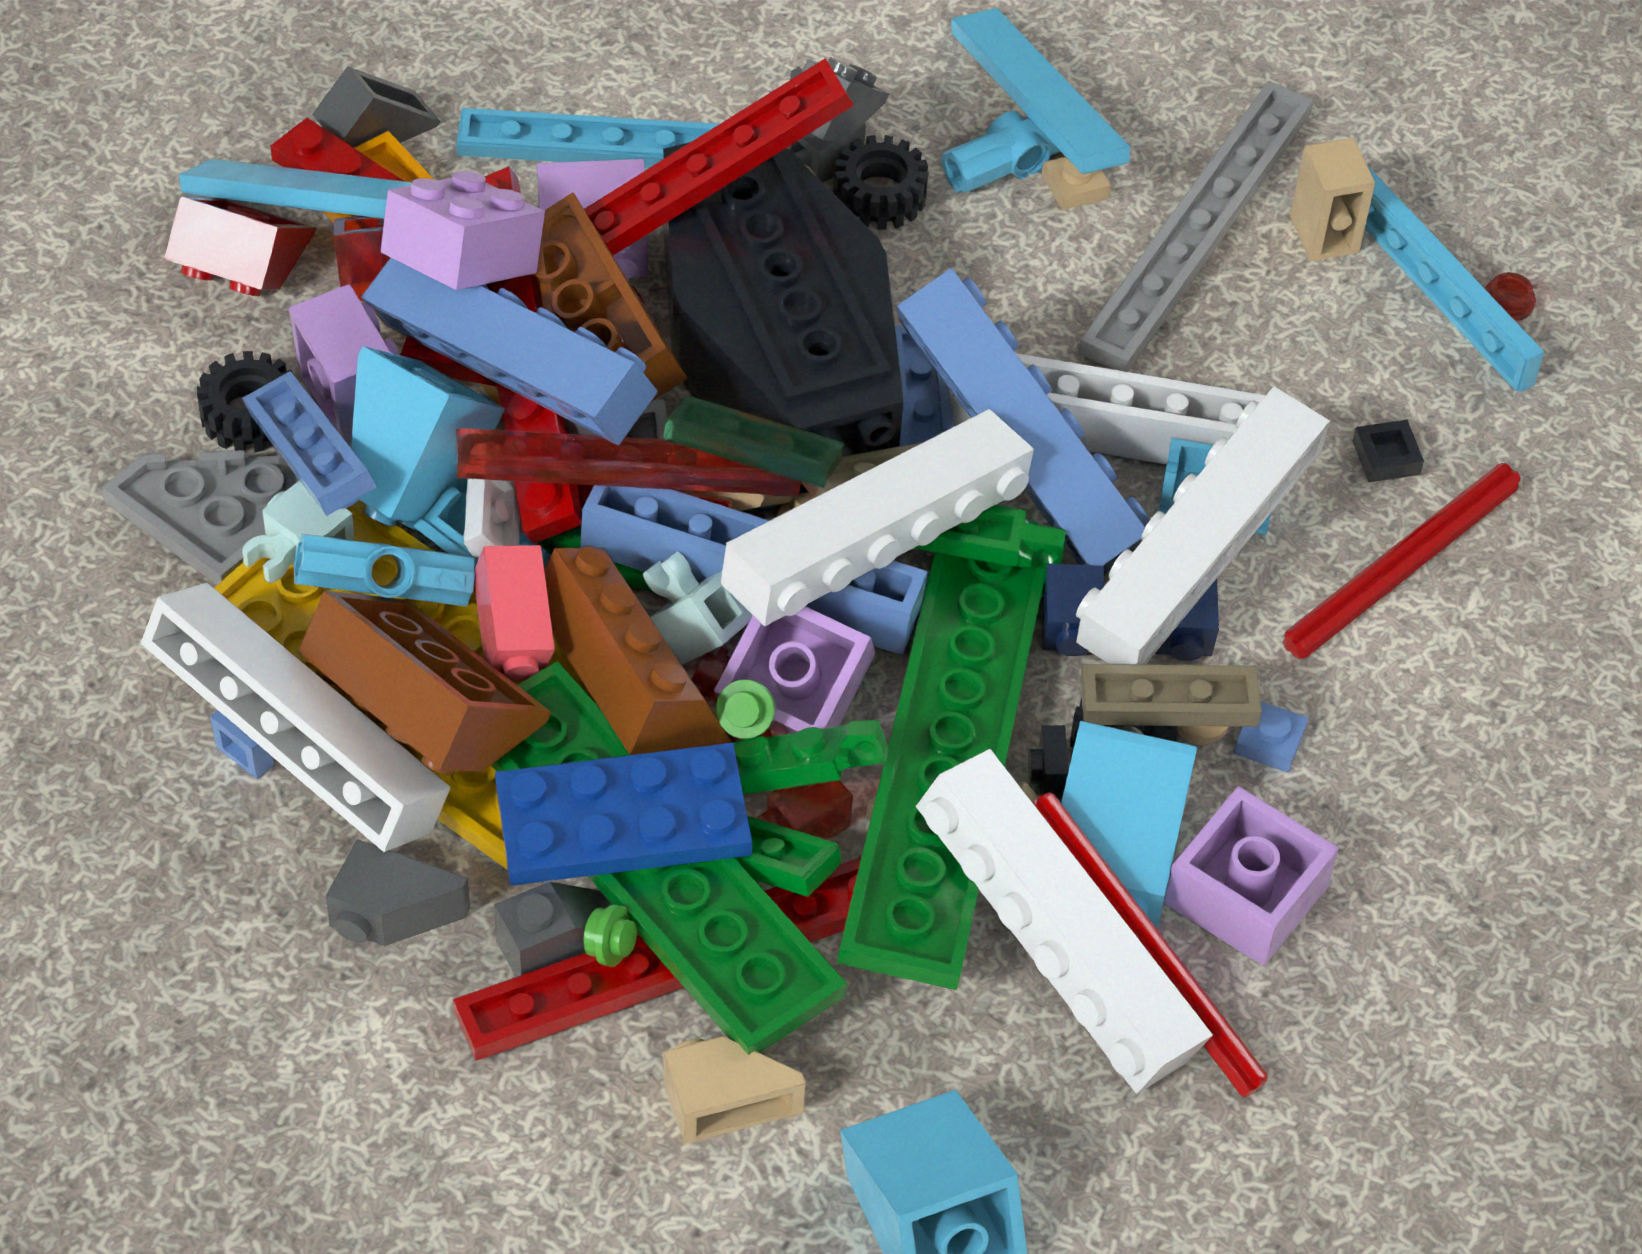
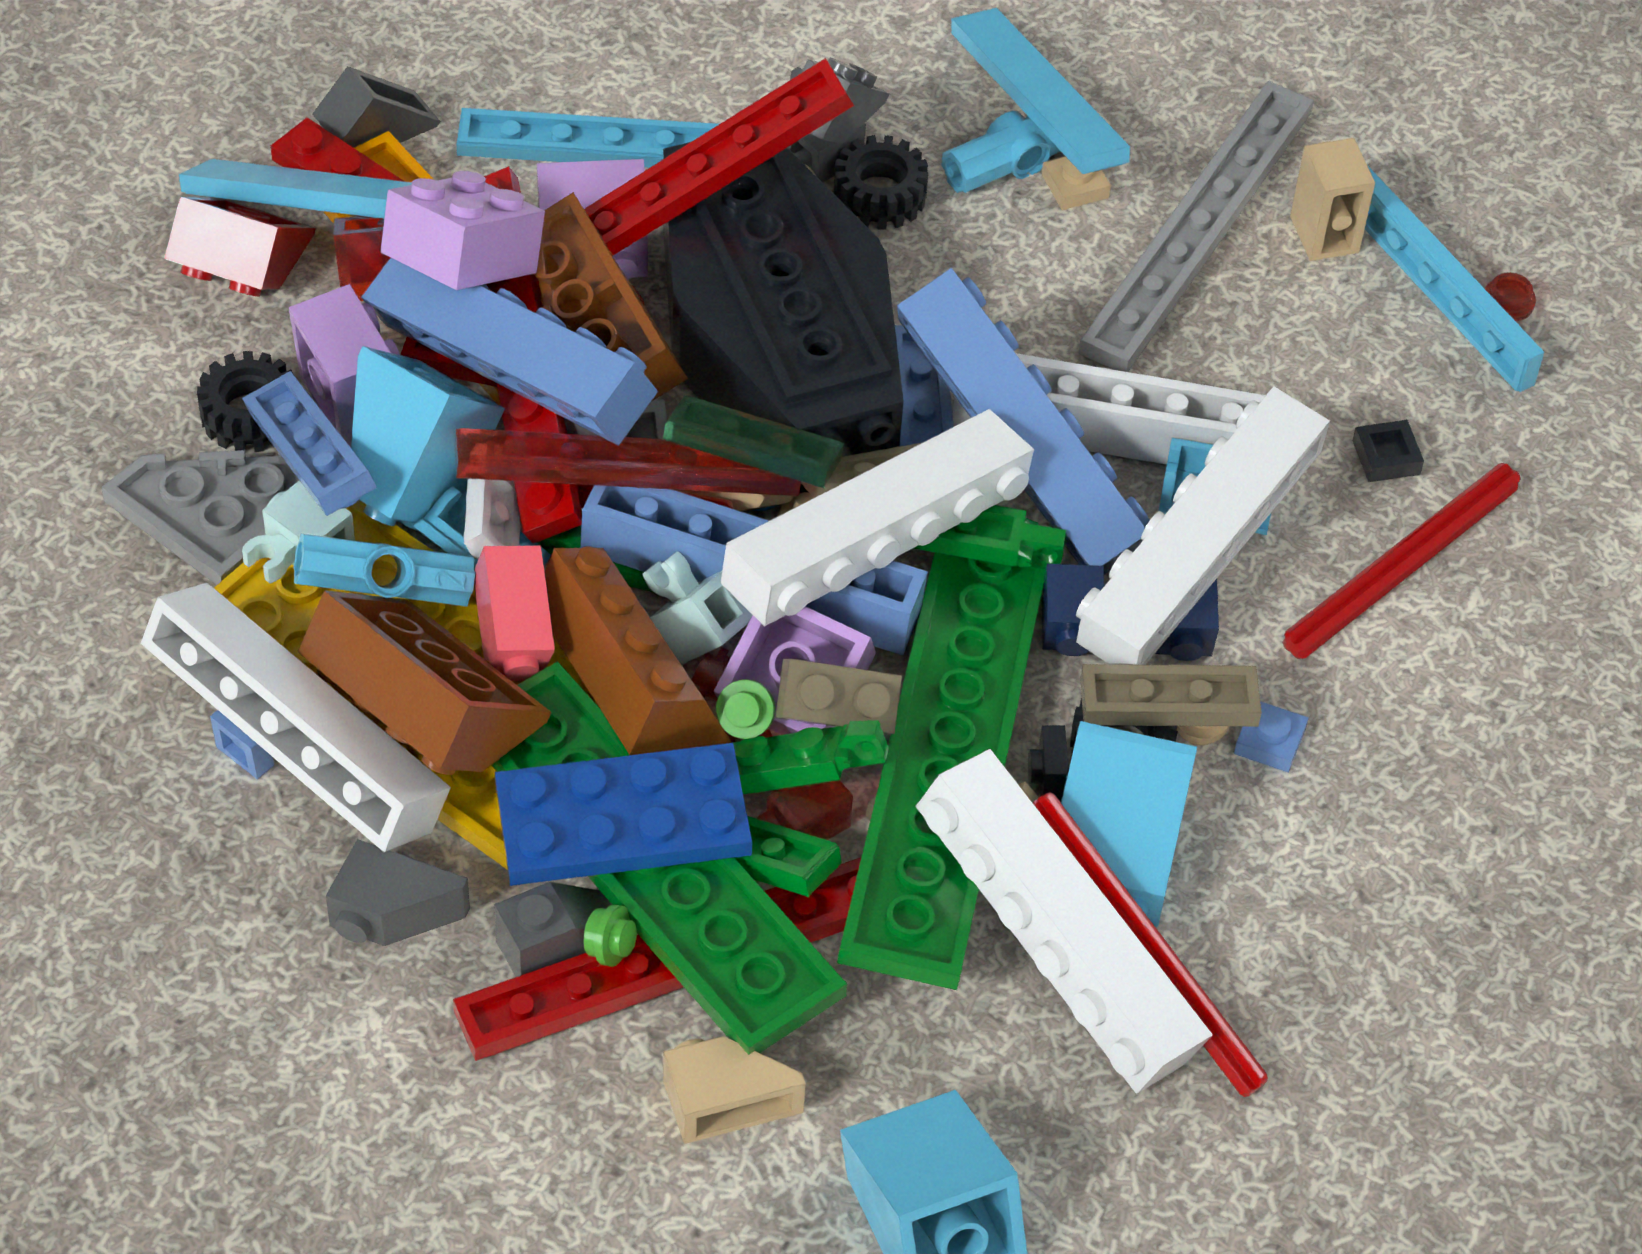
lavender brick [1164,786,1339,967] -> none
none -> dark tan plate [775,658,902,734]

